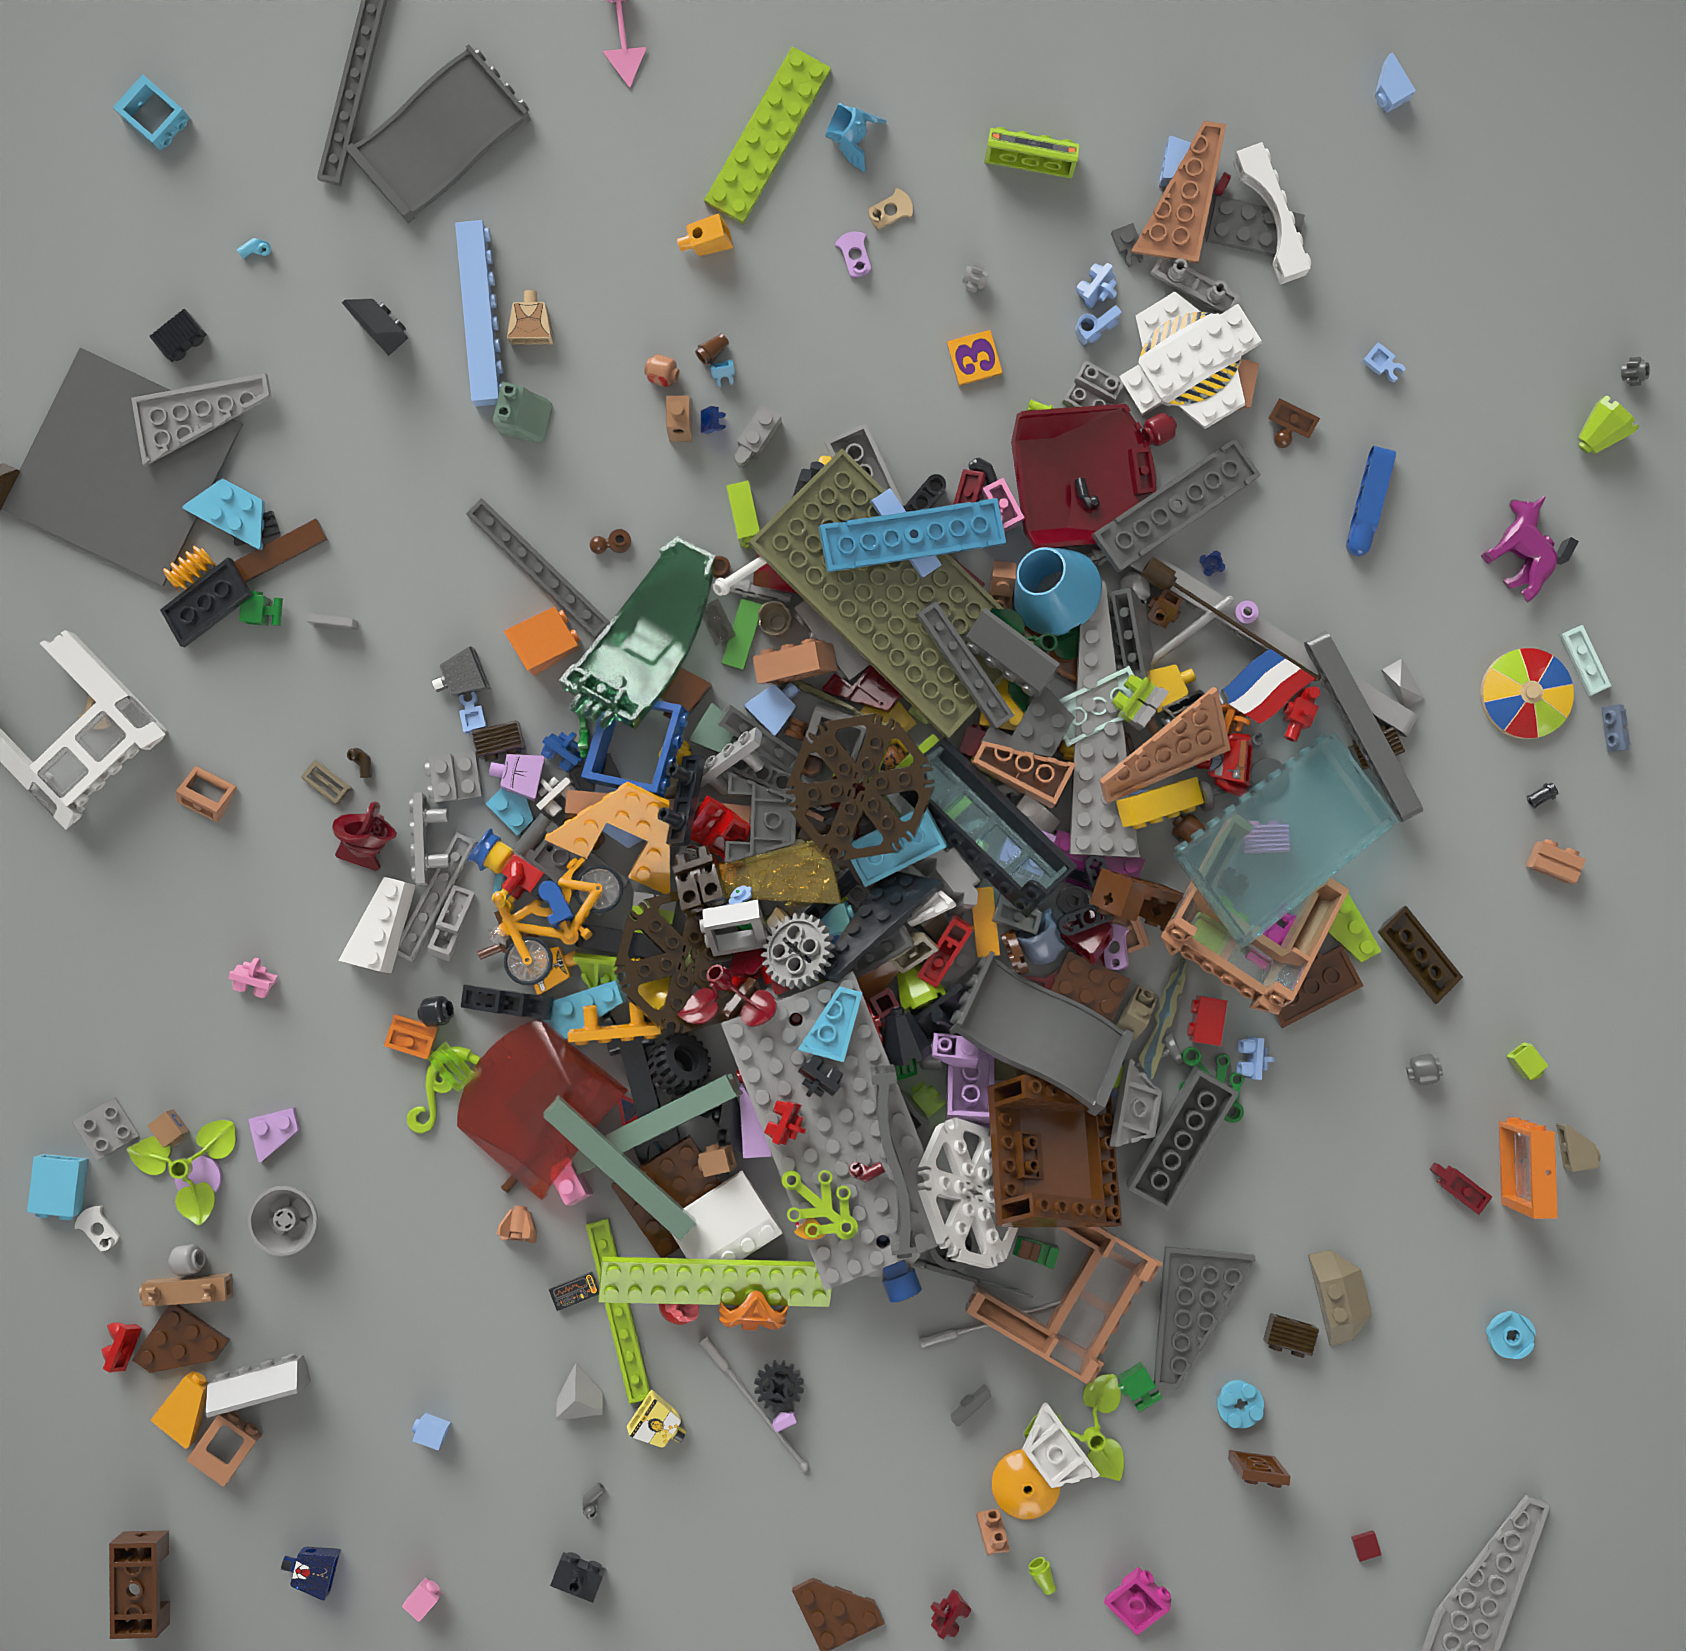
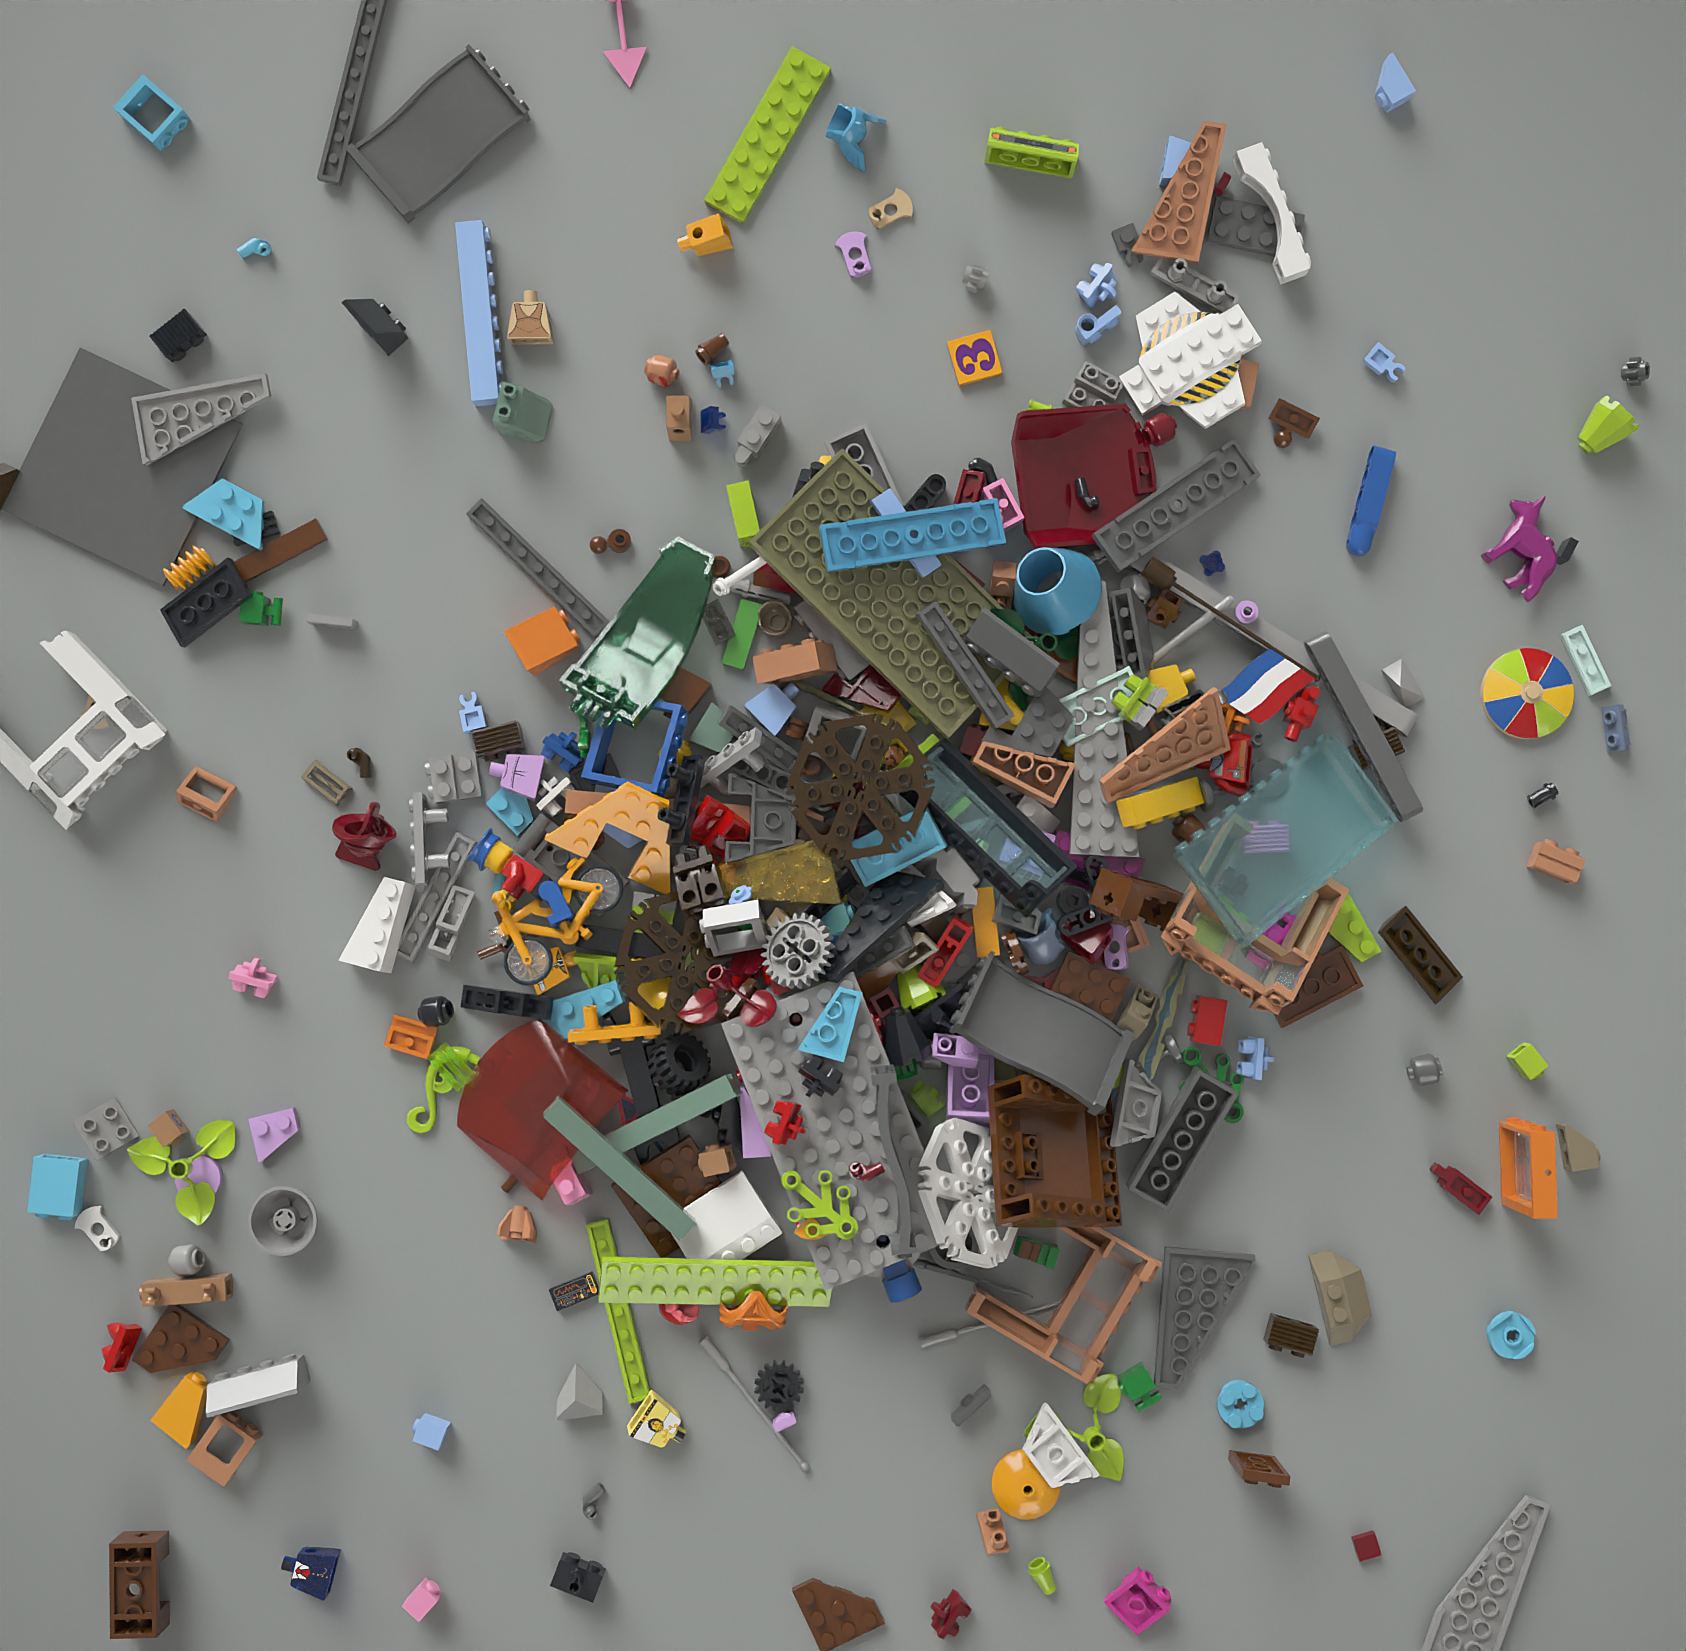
dark grey torso [432,646,491,697] -> none

